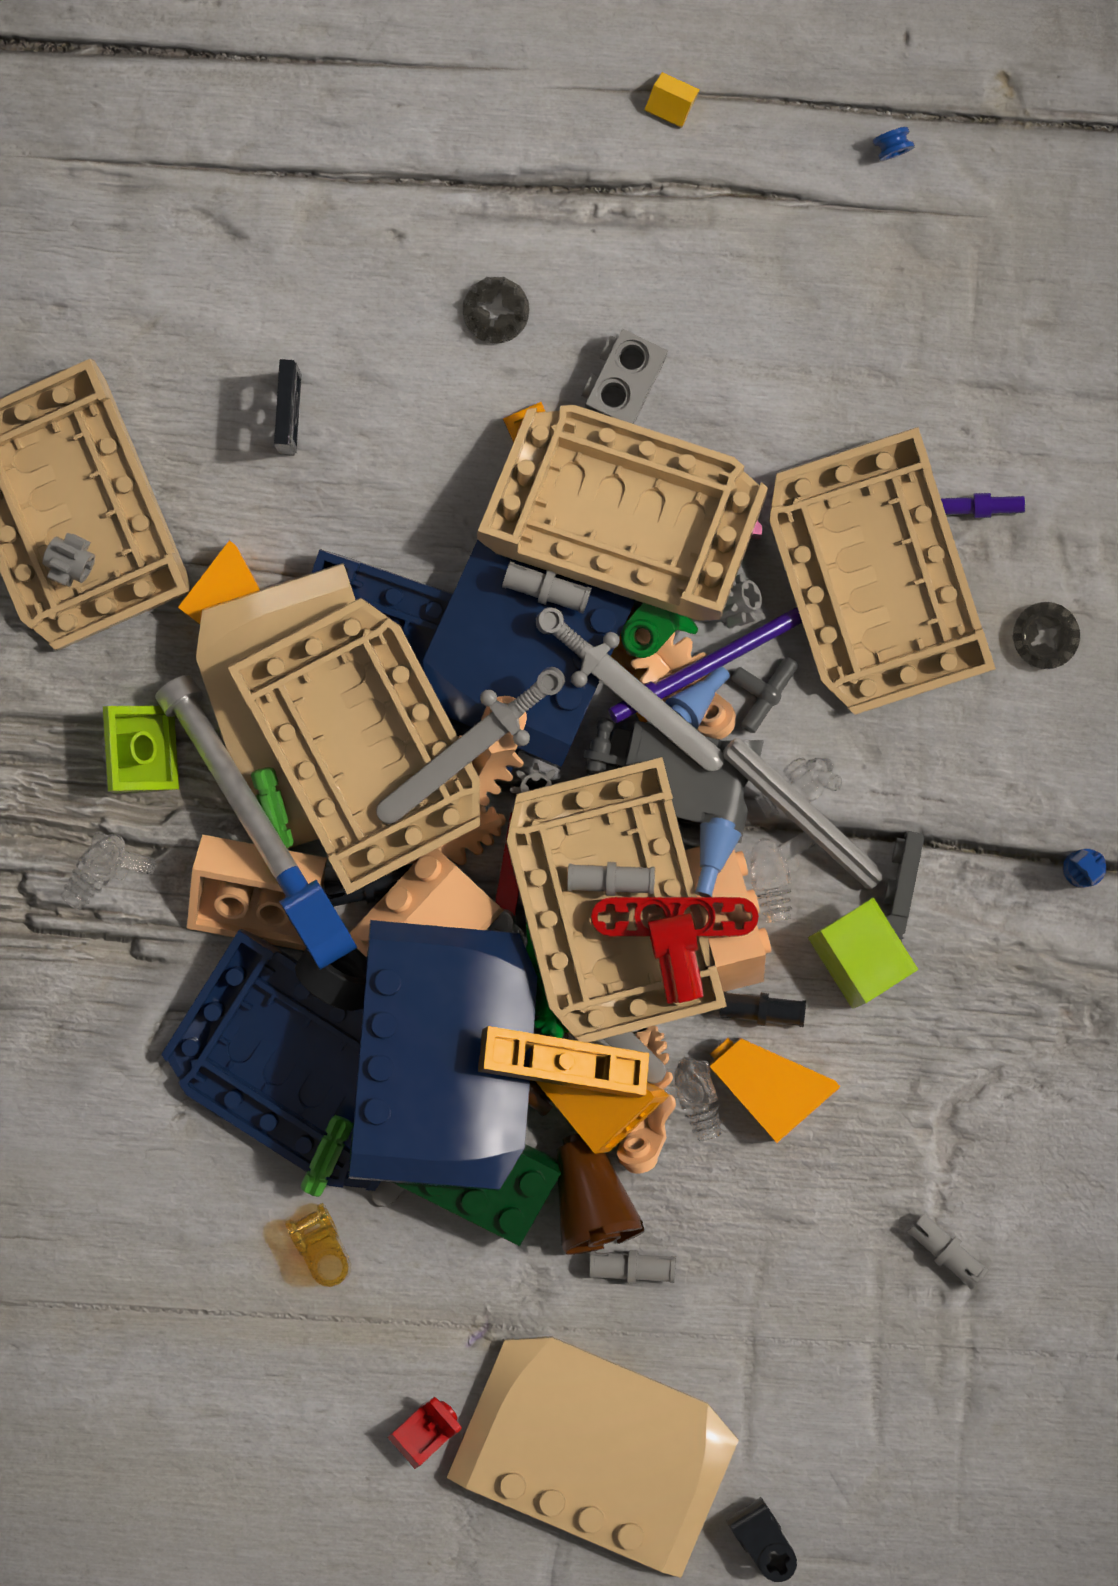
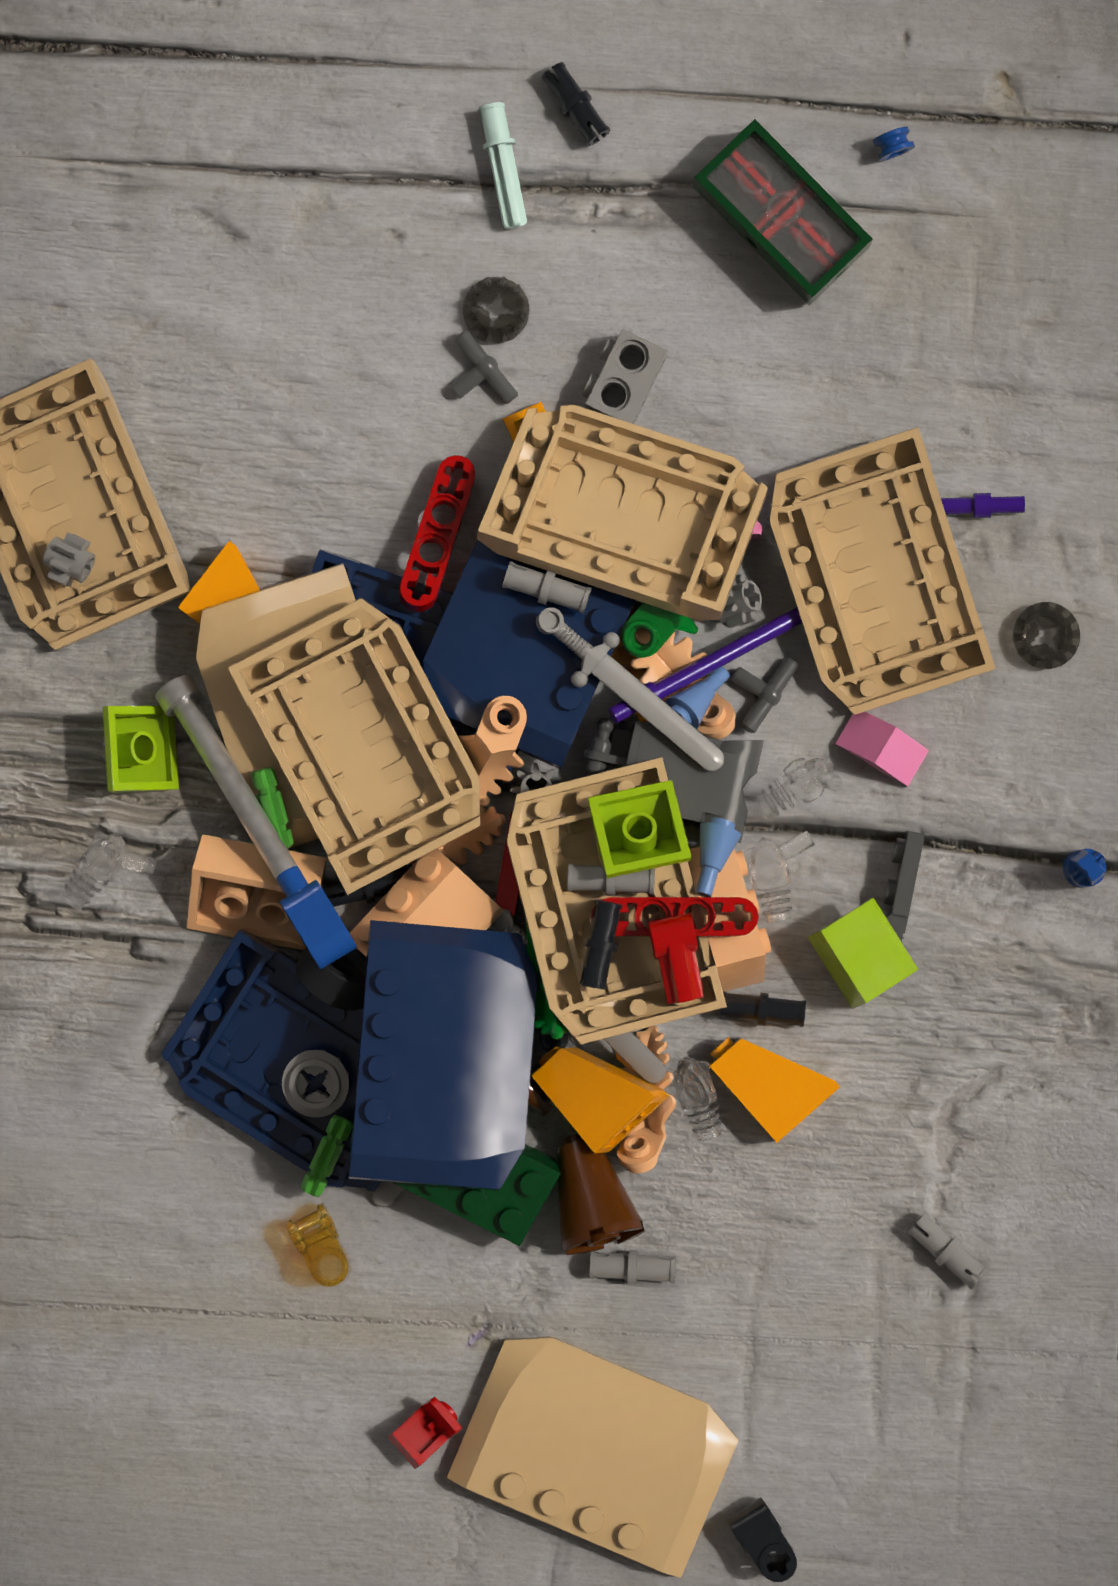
black piece [274,359,302,456] -> none
light grey sword [376,667,565,824] -> none
hinge [478,1026,649,1098] -> none
yellow slope [644,72,700,128] -> none
light grey axle [723,738,883,889] -> none
none -> light grey gear [282,1050,350,1117]
none -> red beam [399,455,475,612]
none -> dark grey piece [450,330,518,404]
none -> light aqua axle [478,102,527,229]
none -> black pin [541,62,611,146]
none -> black pin [579,899,622,990]
none -> lime slope [588,780,691,878]
none -> clear brick [693,119,873,306]
none -> bright pink slope [835,712,929,787]

